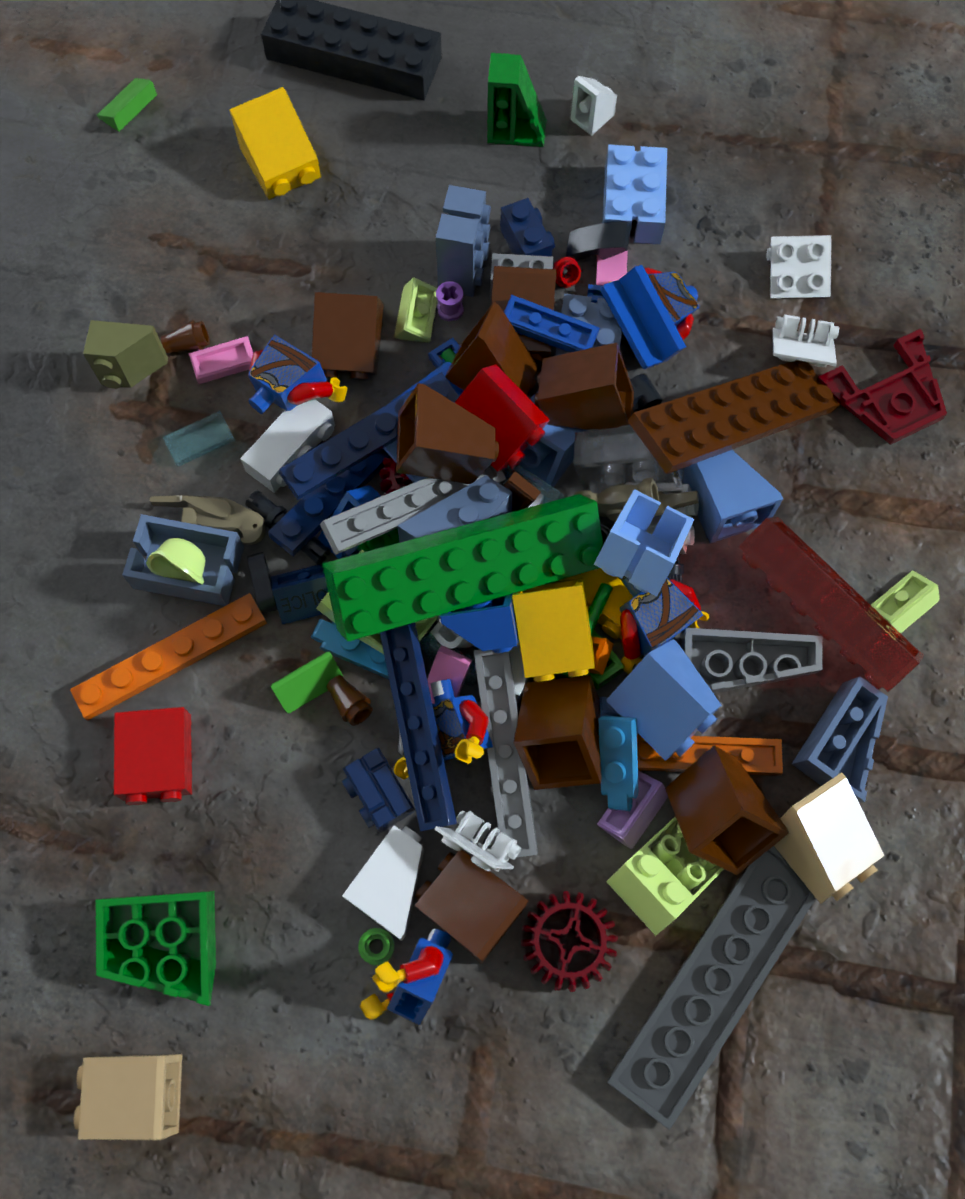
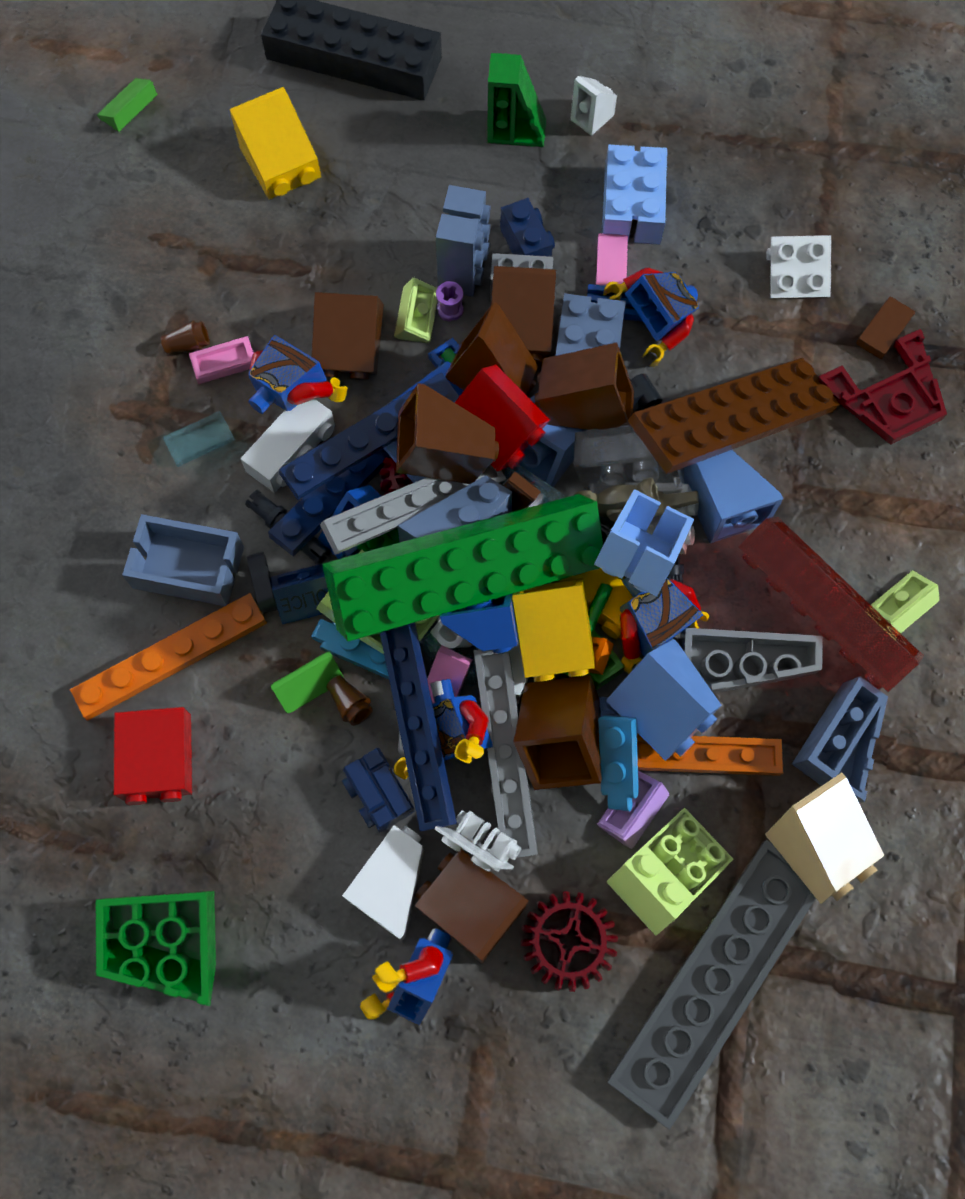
tan slope [74,1054,182,1140] -> none
olive slope [83,320,168,389] -> none
yellowish green helmet [146,538,206,585] -> none
dark tan animal [149,495,266,545] -> none
bright green plate [358,928,395,965] -> none
blue tile [504,295,600,353] -> none
red plate [553,257,581,288] -> none
black slope [566,222,631,261] -> none
blue panel [600,265,686,369] -> none
reddish brown slope [665,746,789,875] -> none
white hinge [772,314,839,367] -> none
none -> reddish brown tile [856,296,916,360]

